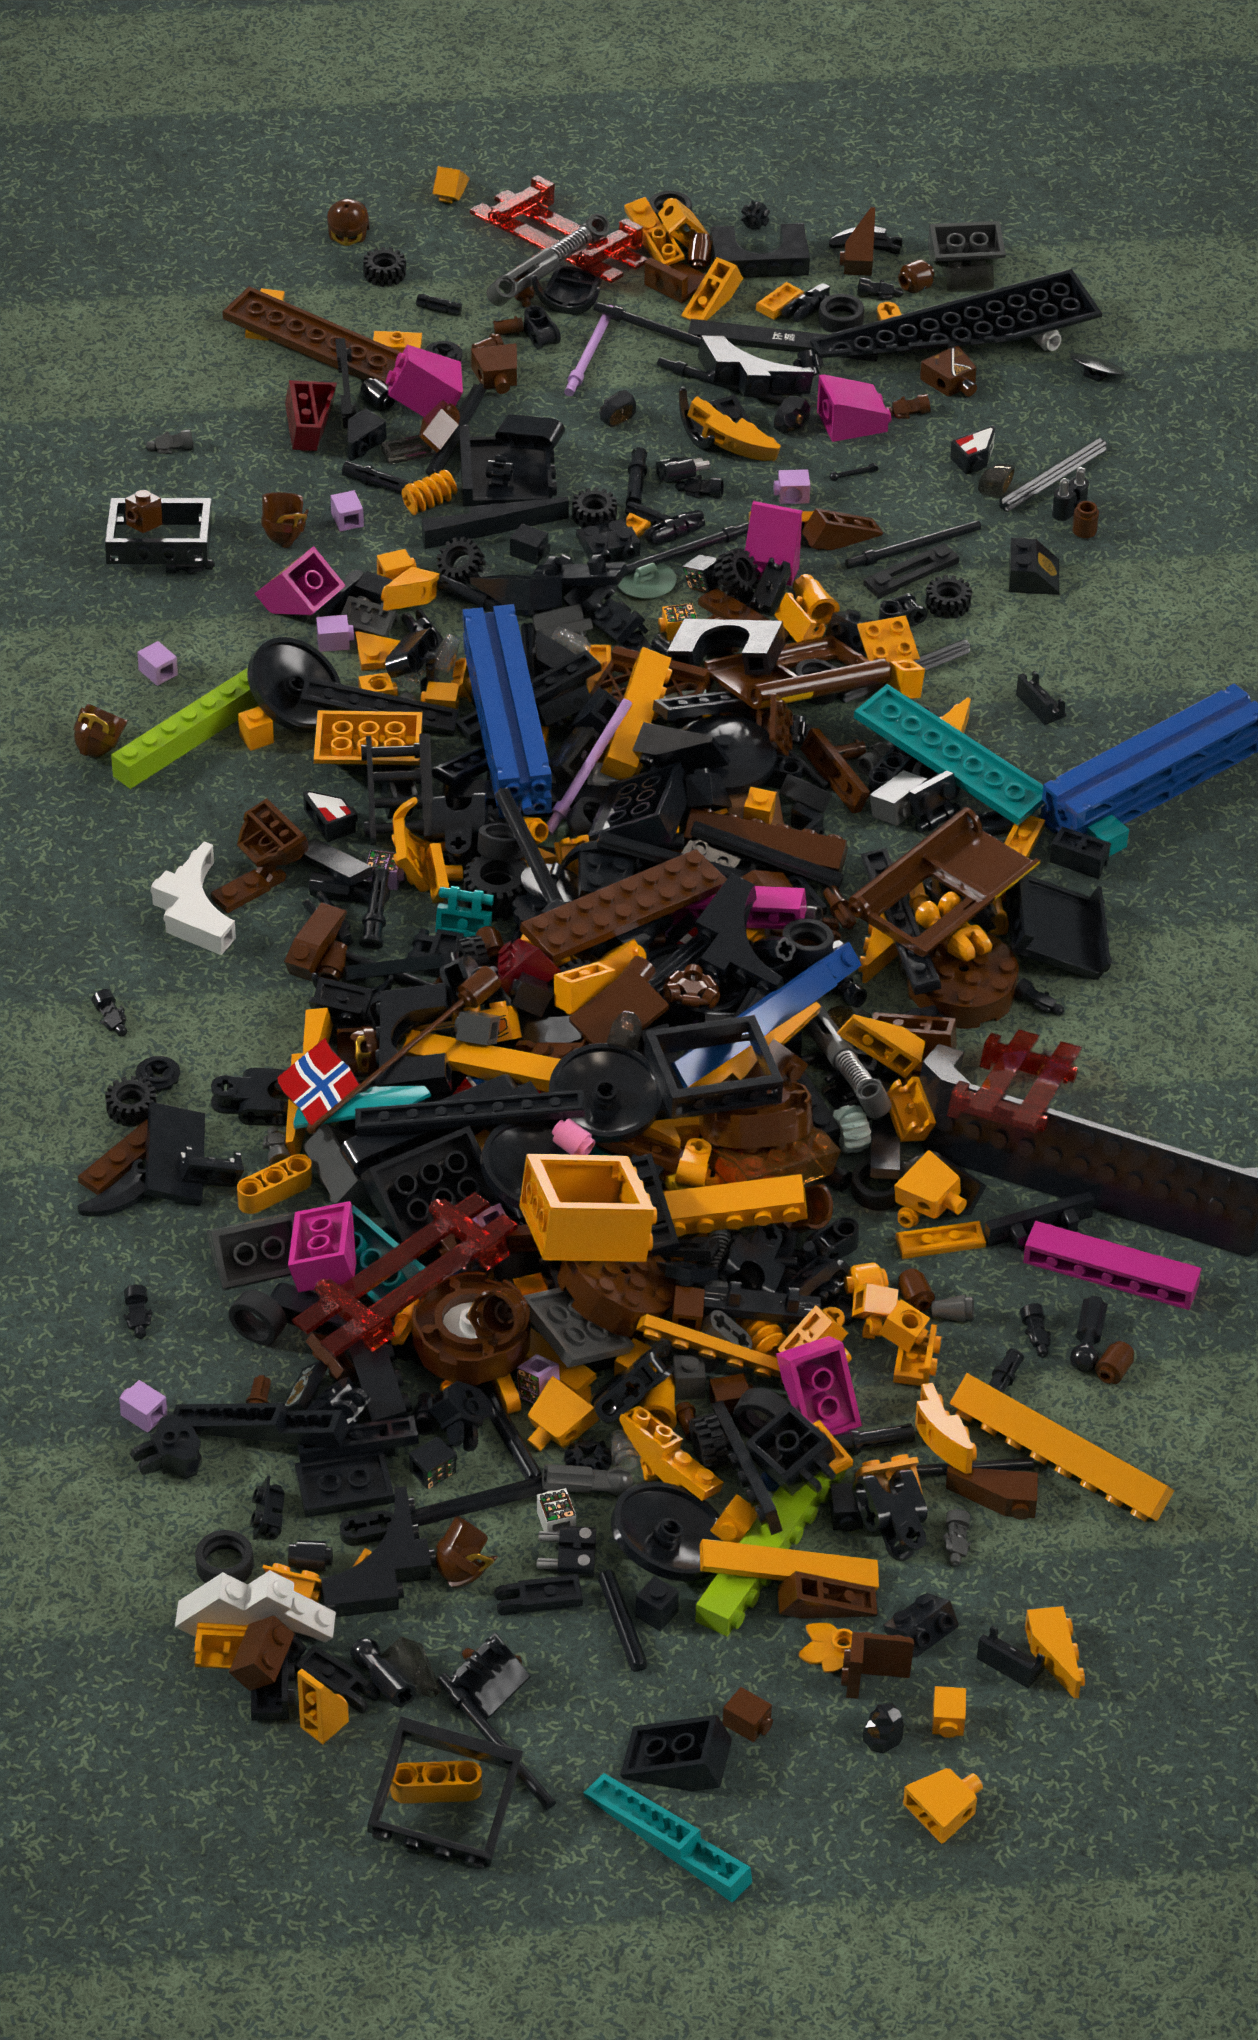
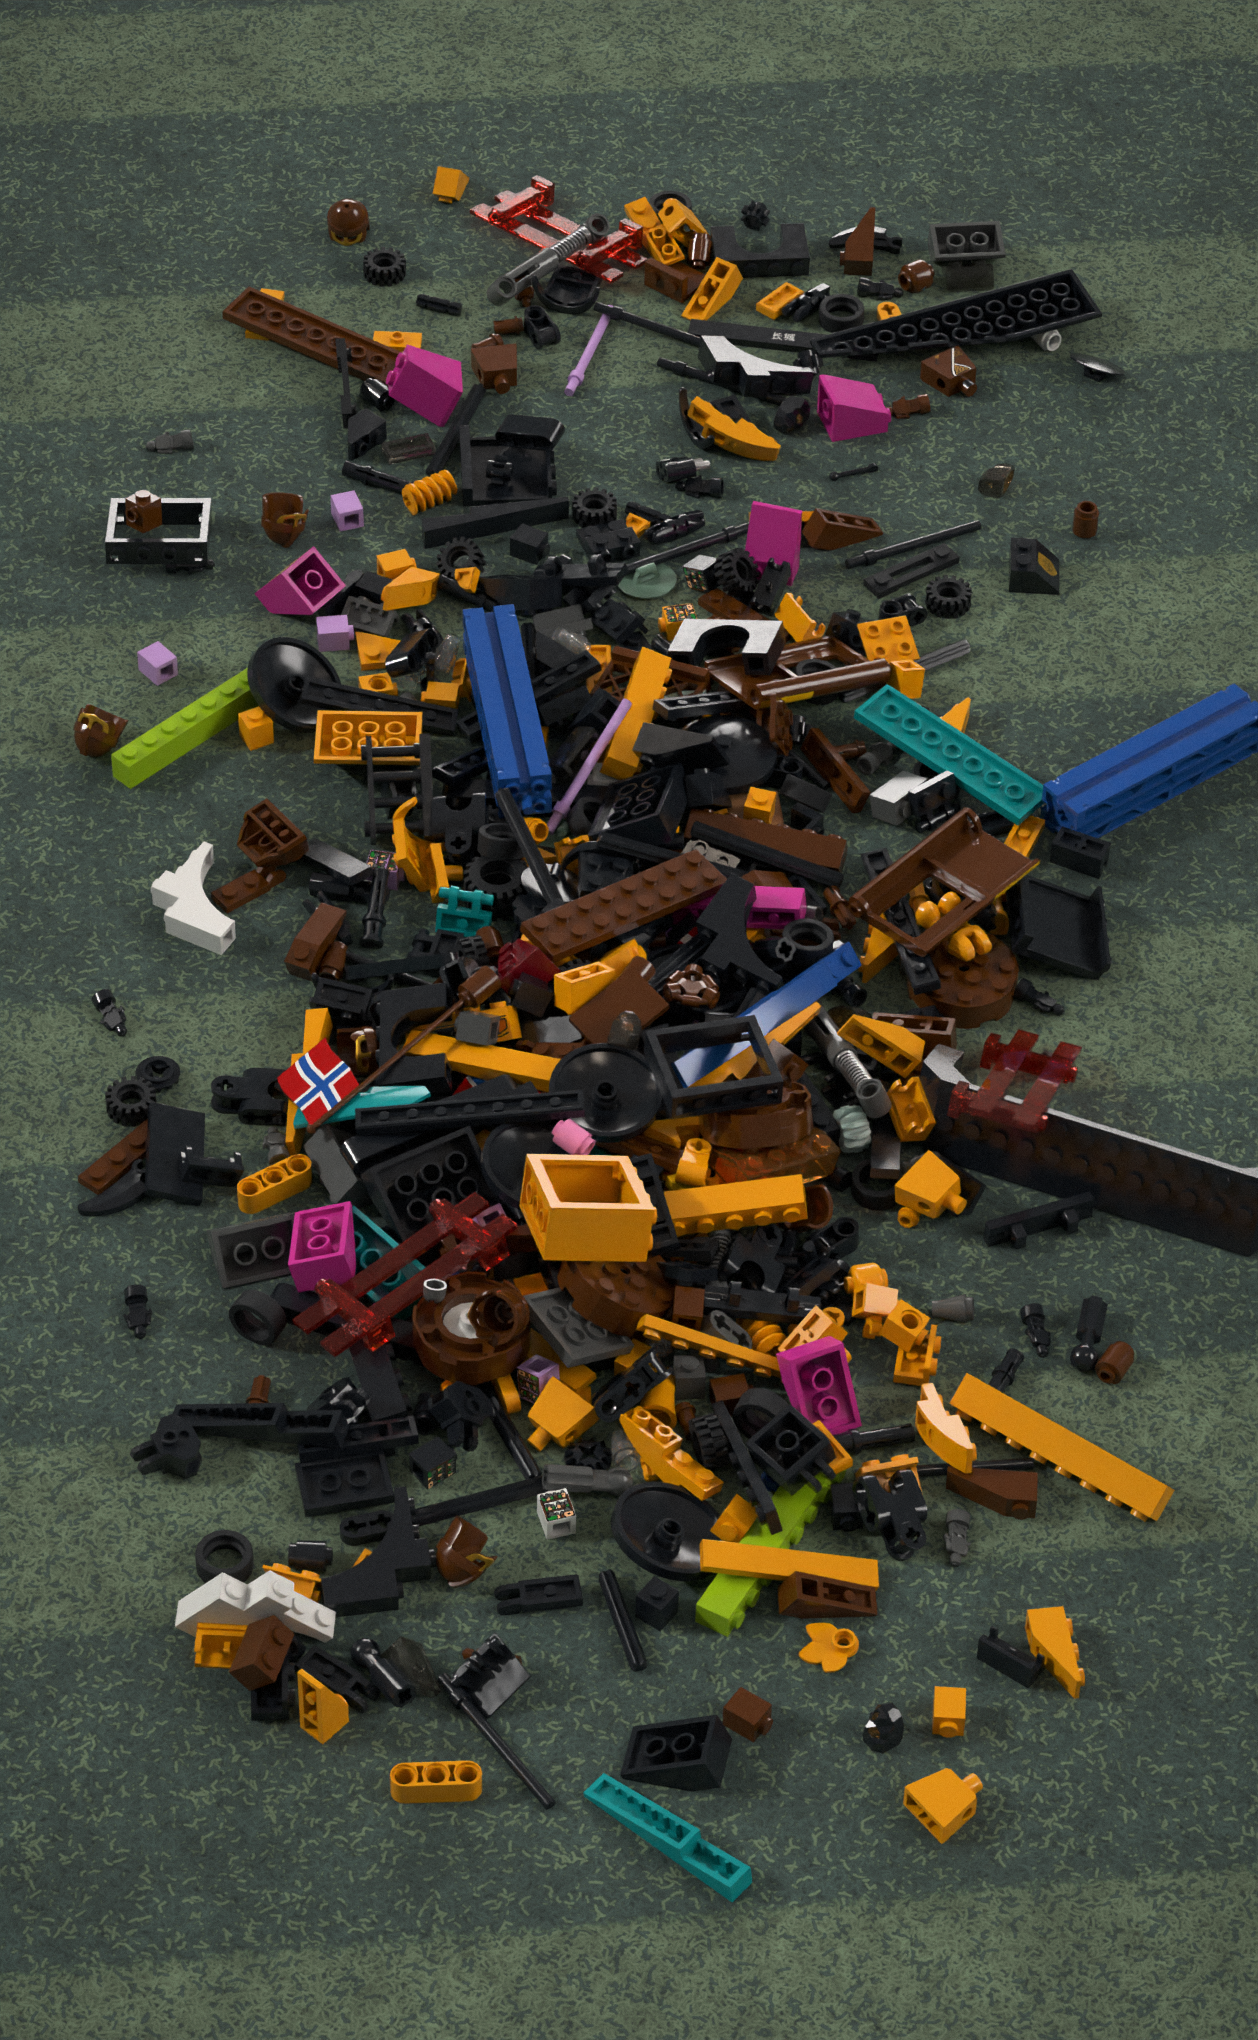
lavender brick [119,1380,167,1433] -> none
black hinge [250,1476,285,1540] -> none
dark red wedge [285,380,337,451] -> none
black tile [285,1360,328,1411] -> none
black slope [303,790,358,842] -> none
reddish brown plate [306,1333,359,1382] -> none
black window [367,1716,523,1869] -> none
light orange axle [388,1298,420,1346] -> none
slope [419,400,460,453] -> none
black gear [425,341,463,362] -> none
black piece [537,1526,597,1577] -> none
black rock [599,390,636,427] -> none
black pin [626,447,647,506] -> none
lavender brick [773,470,810,504] -> none
light orange plant [792,574,840,627] -> none
reddish brown bracket [841,1631,914,1699] -> none
black beam [868,745,918,797] -> none
black bracket [883,1593,959,1657] -> none
light orange tile [895,1221,986,1259] -> none
reddish brown brick [898,1268,935,1312] -> none
black slope [950,425,996,475] -> none
axle [999,438,1107,512] -> none
black hinge [1016,671,1067,725] -> none
dark pink brick [1023,1221,1202,1310] -> none
black piece [1051,467,1089,521] -> none
teal brick [1087,814,1129,856] -> none
none -> dark grey hinge [423,1279,447,1304]
none -> light orange tile [455,567,481,593]

